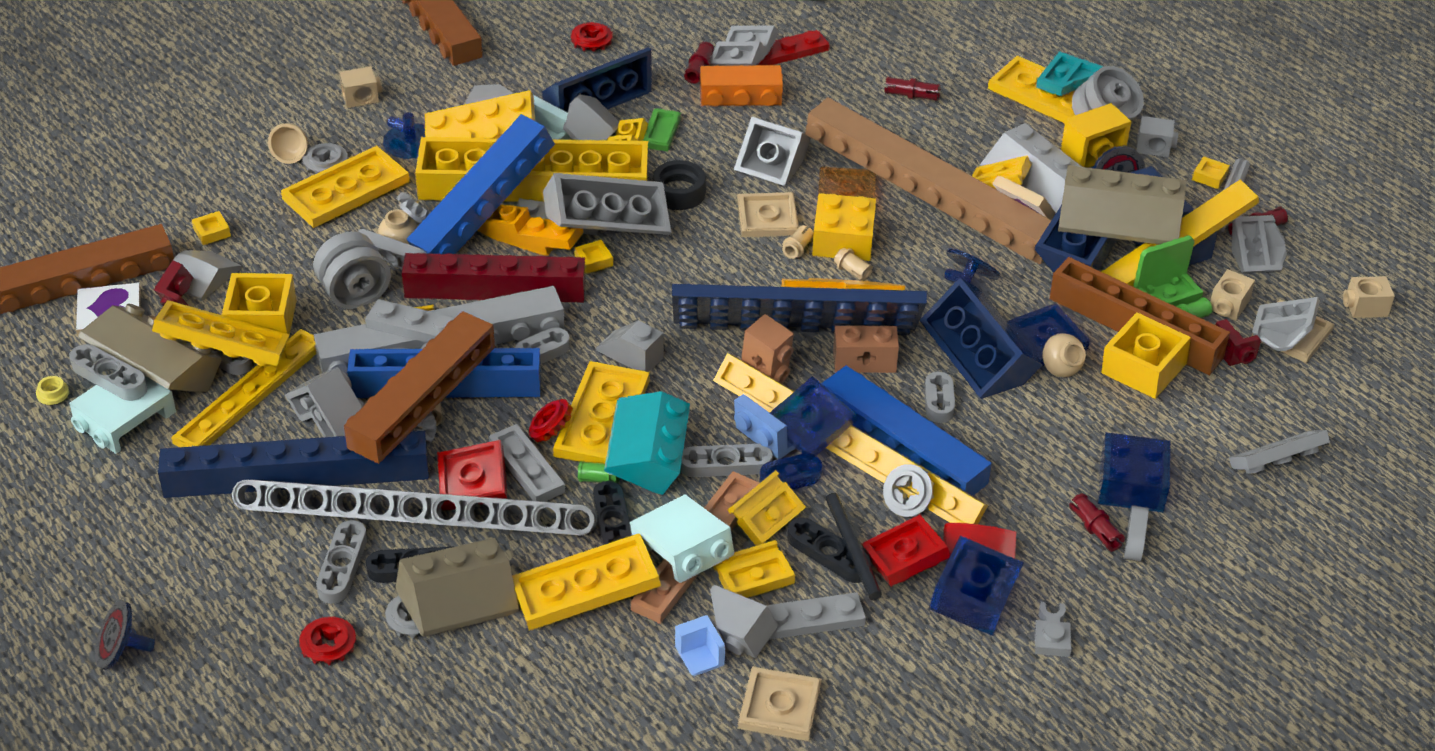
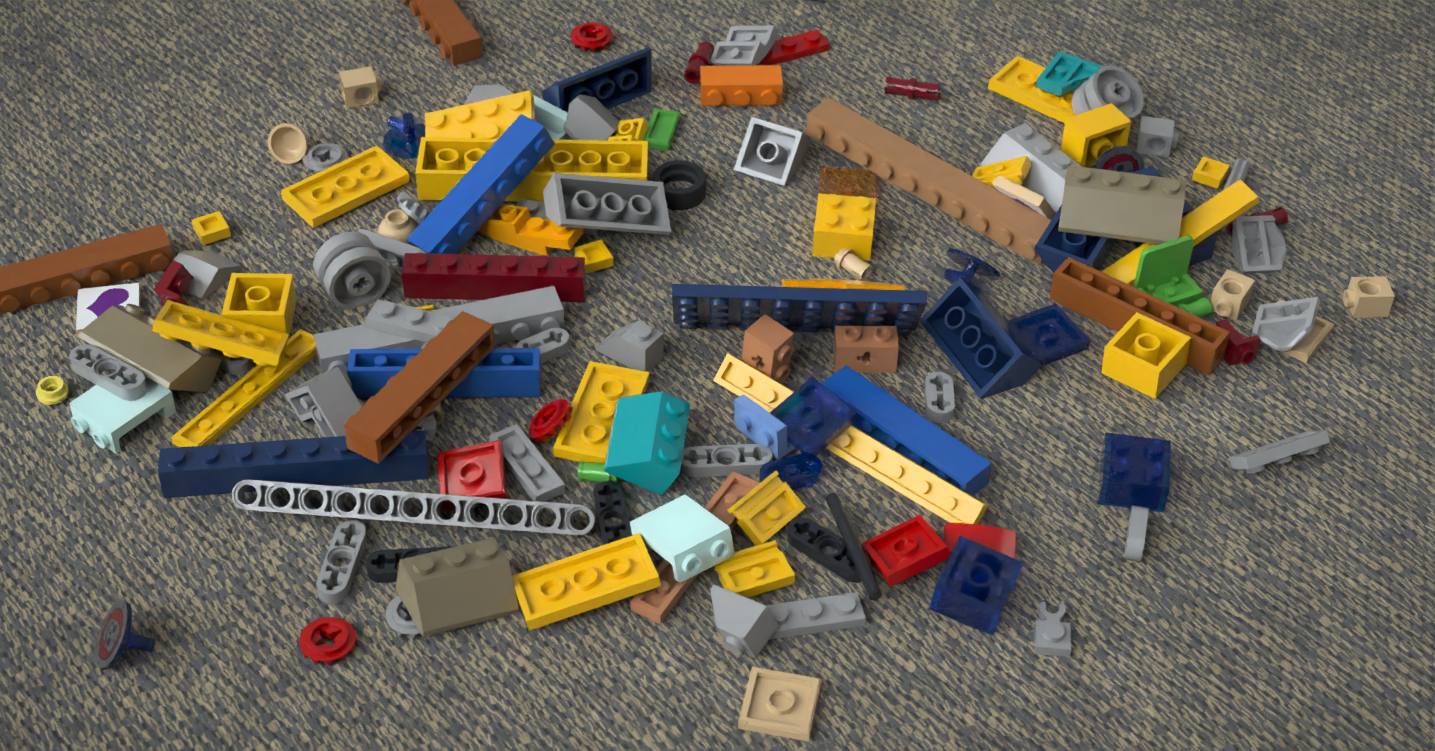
light blue panel [675,615,725,676] -> none
tan tile [737,192,799,237] -> none
tan pin [782,225,814,259] -> none
gear [883,464,934,517] -> none
tan piece [1043,333,1086,378] -> none
dark red pin [1069,493,1125,551] -> none

